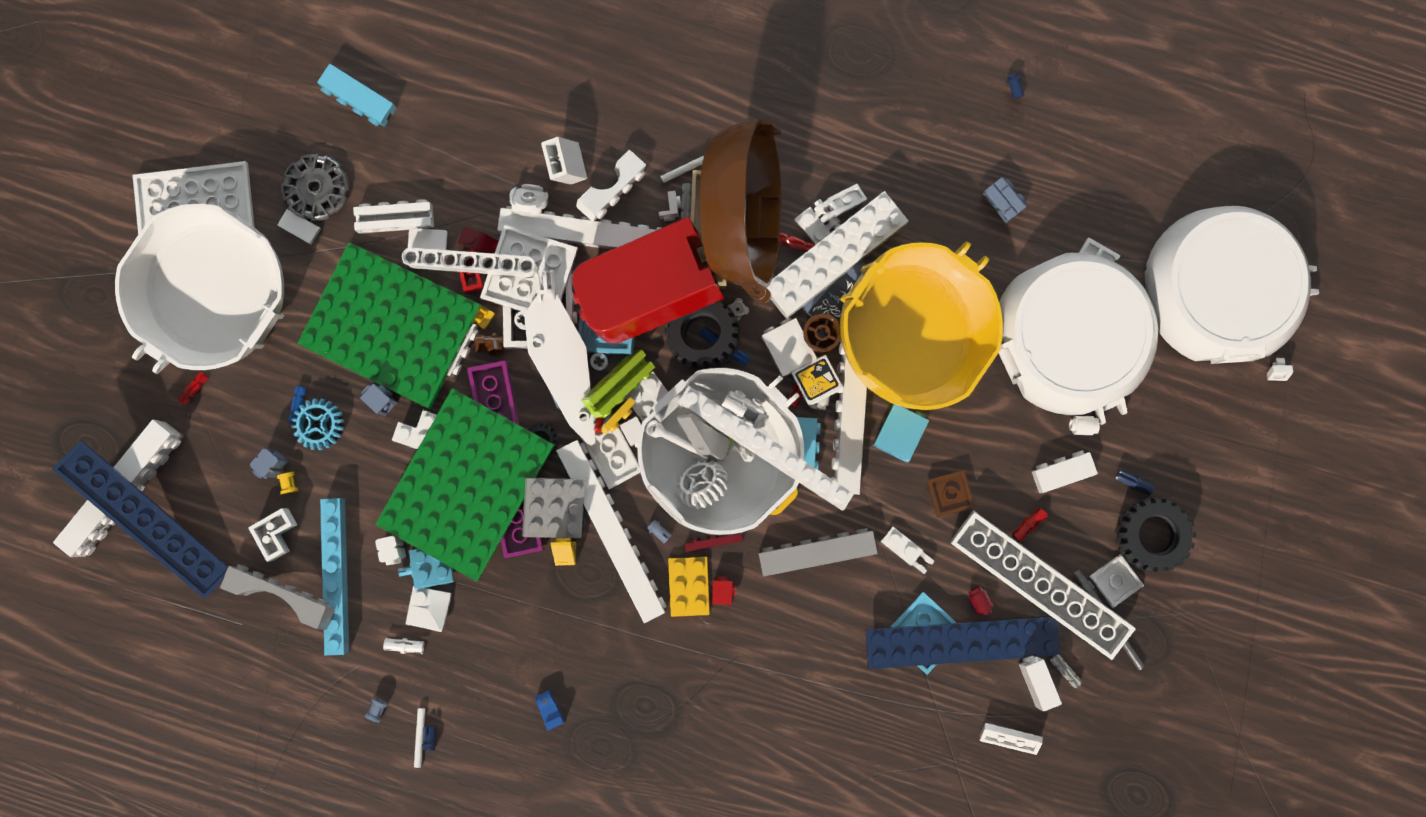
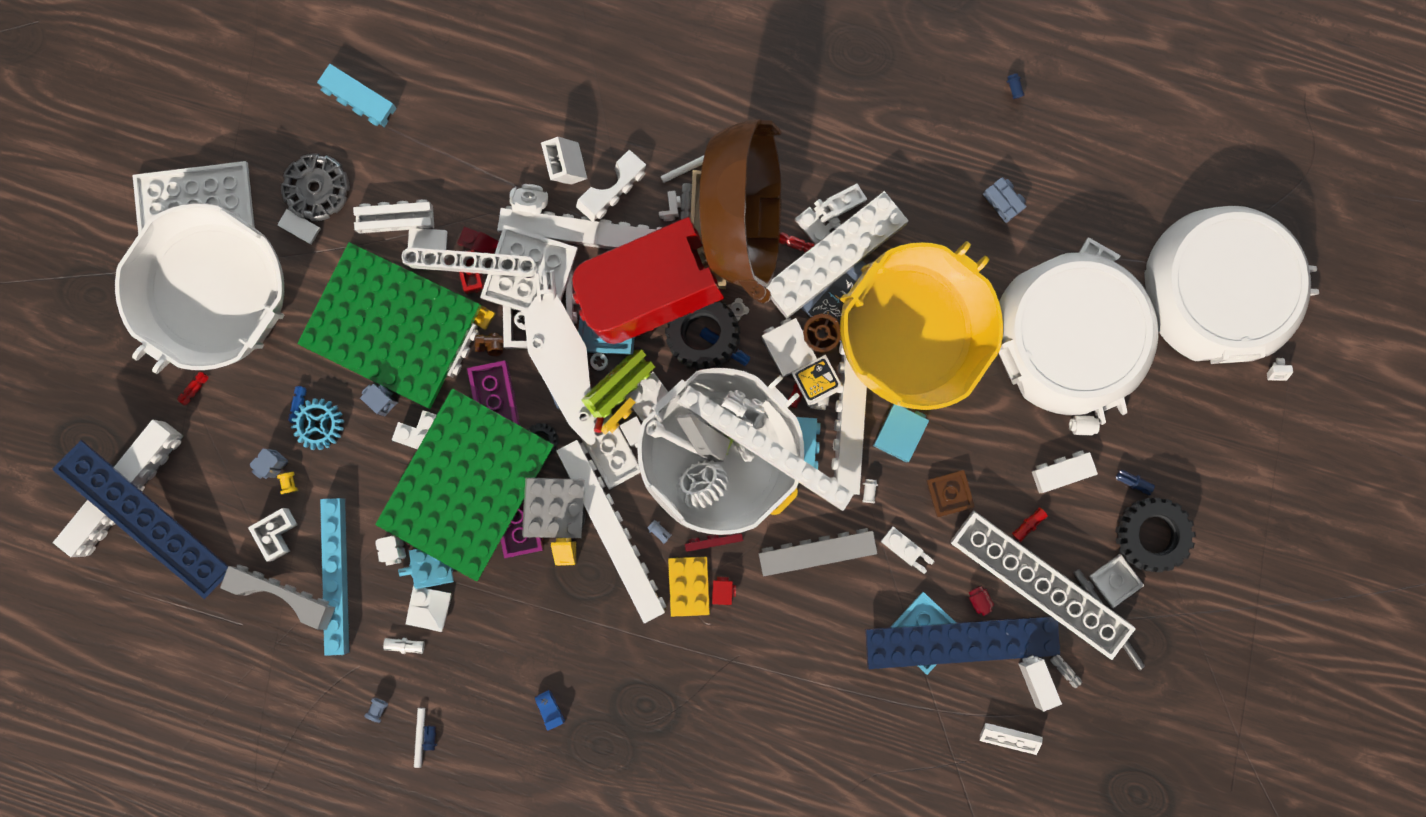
none -> white pin [863,479,878,503]

